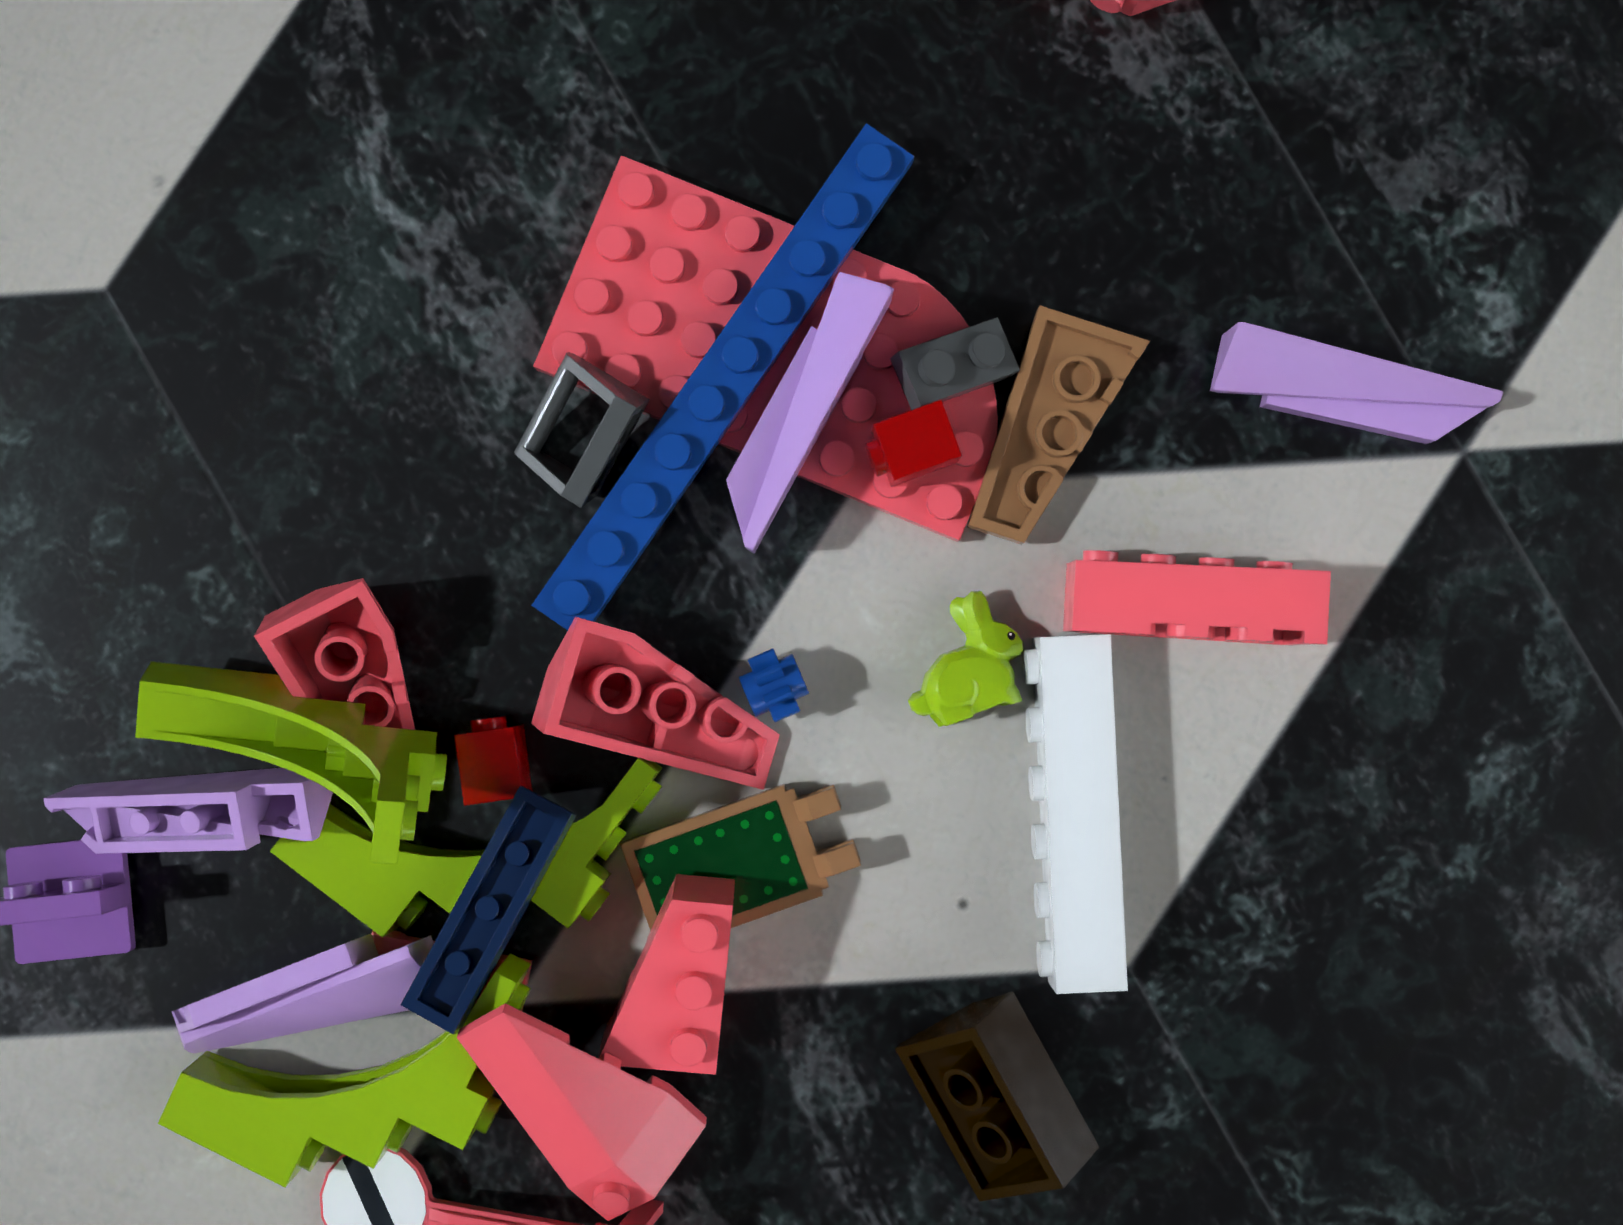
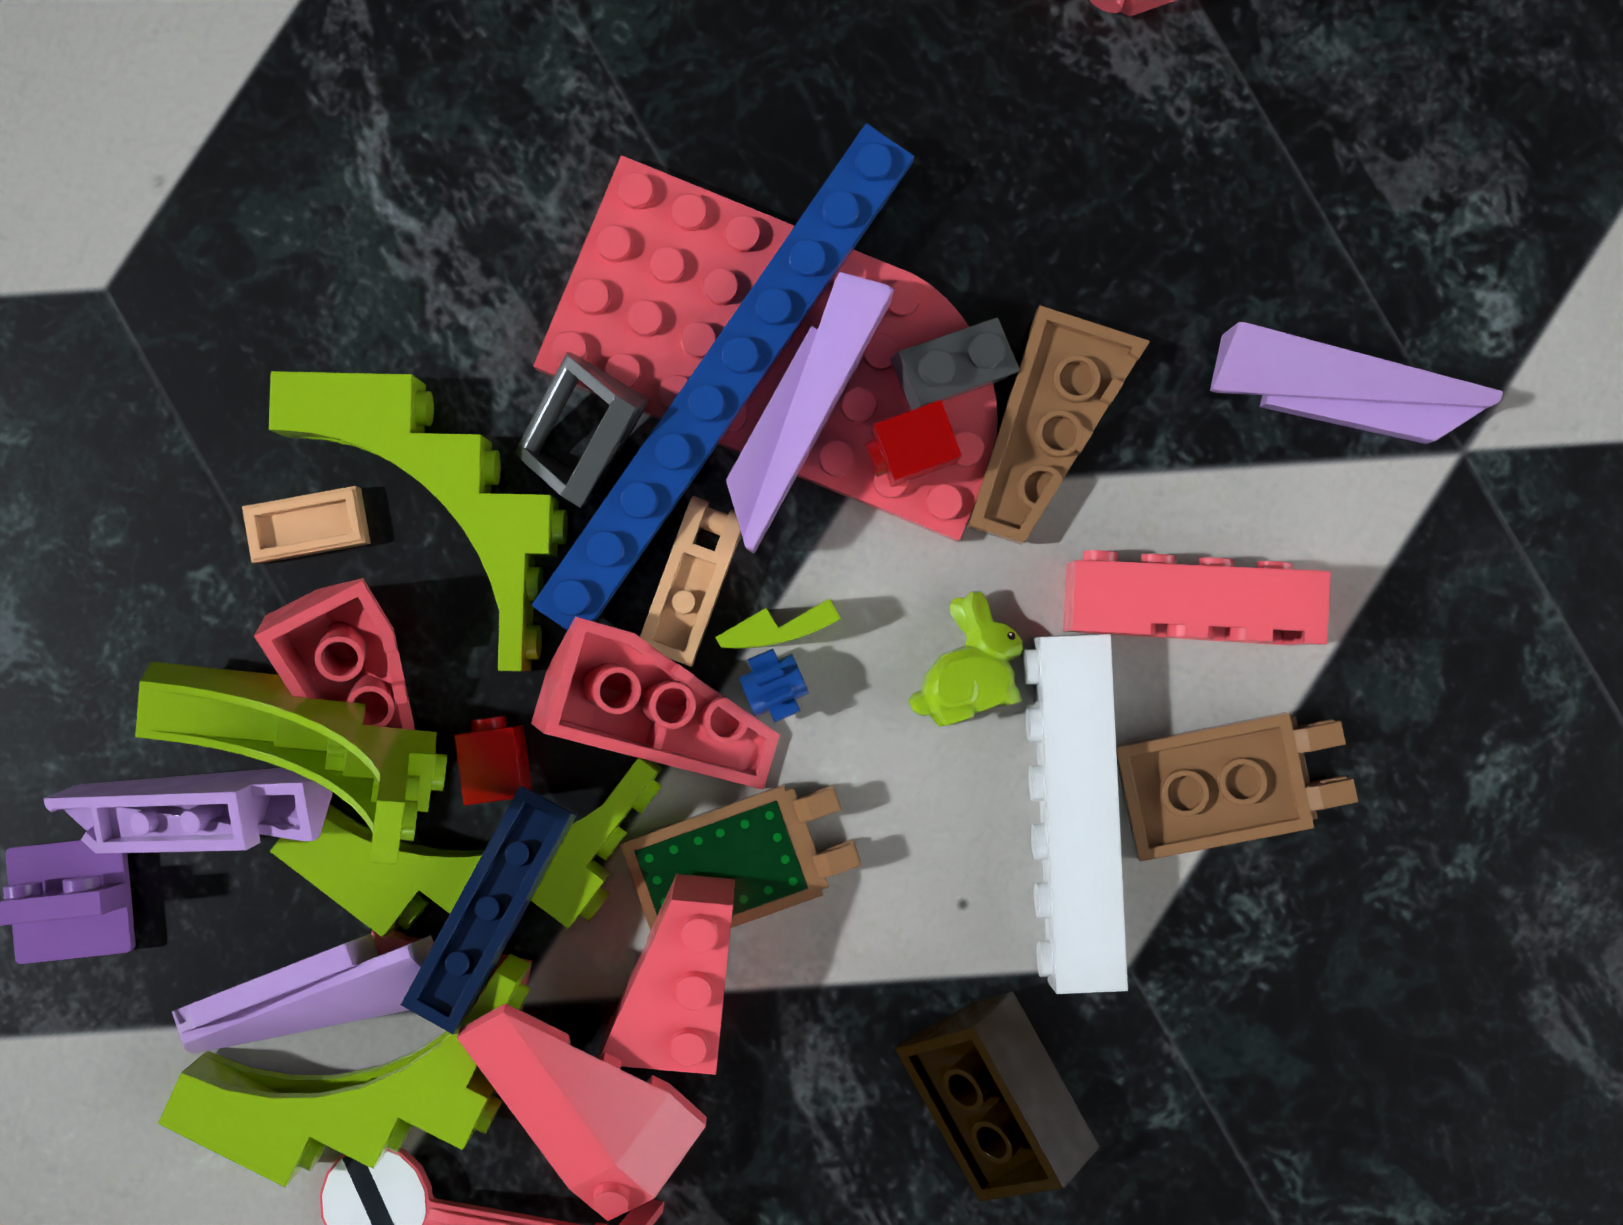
none -> light nougat tile [242,486,371,564]
none -> lime arch [269,371,568,671]
none -> light nougat plate [640,496,742,667]
none -> lime slope [715,599,841,649]
none -> medium nougat tile [1116,712,1358,862]

